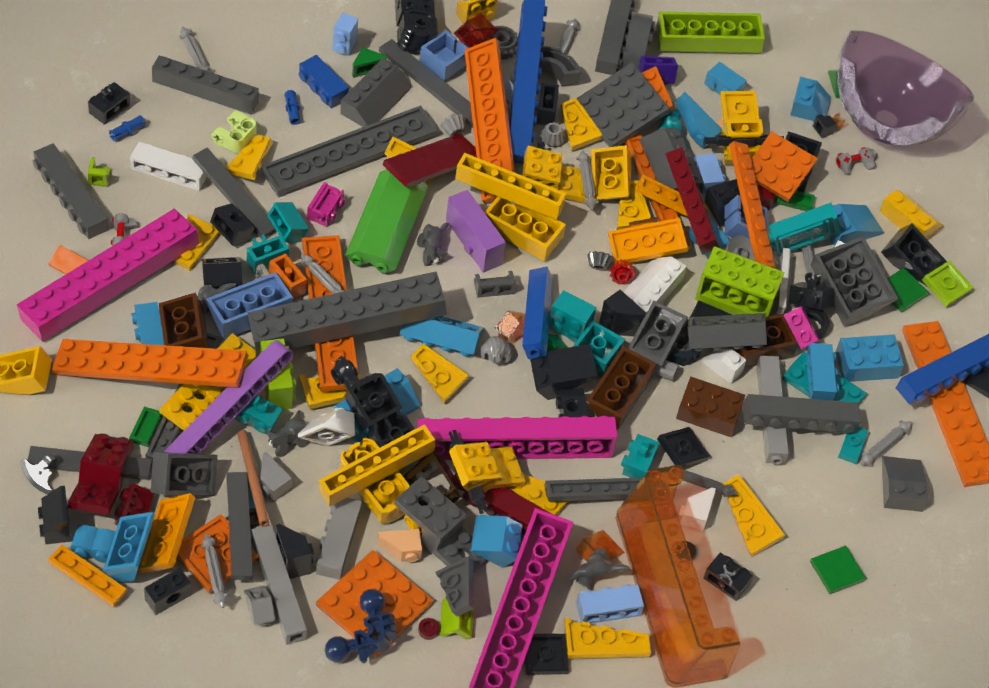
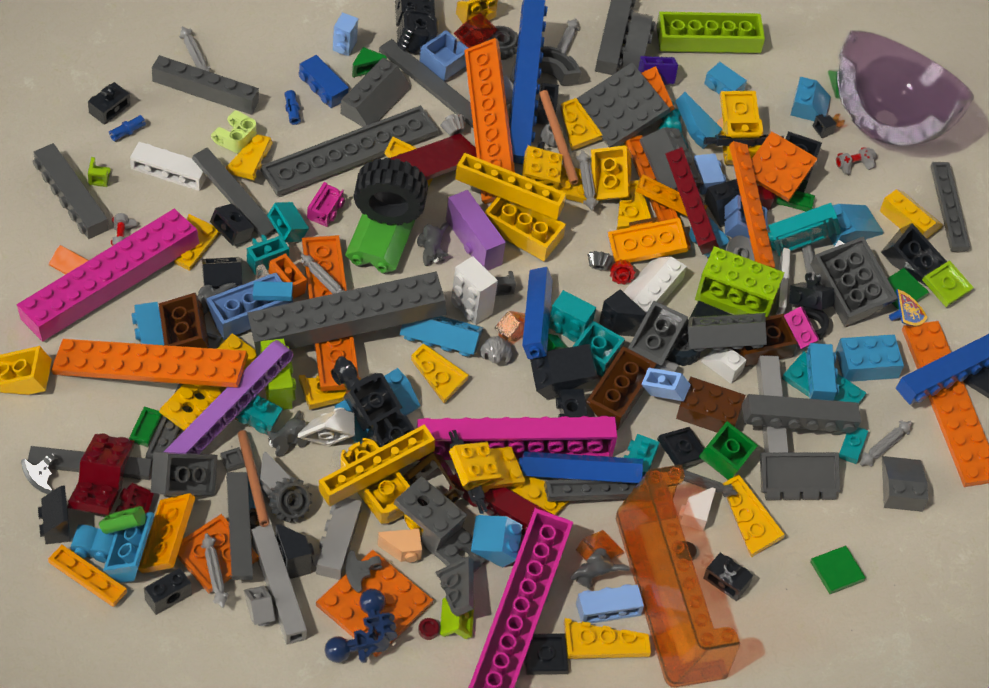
none -> bright green brick [99,506,146,534]
none -> dark grey tile [220,447,245,472]
none -> dark azure tile [253,281,293,301]
none -> dark grey gear [268,477,312,522]
none -> dark grey piece [345,551,382,593]
none -> black tyre [354,158,428,225]
none -> white brick [451,256,498,325]
none -> blue brick [519,451,643,483]
none -> nougat piece [539,90,579,185]
none -> light blue brick [642,368,690,401]
none -> green brick [699,421,758,480]
none -> dark grey hinge [760,452,840,500]
none -> shield [889,289,928,327]
none -> dark grey plate [930,162,970,251]

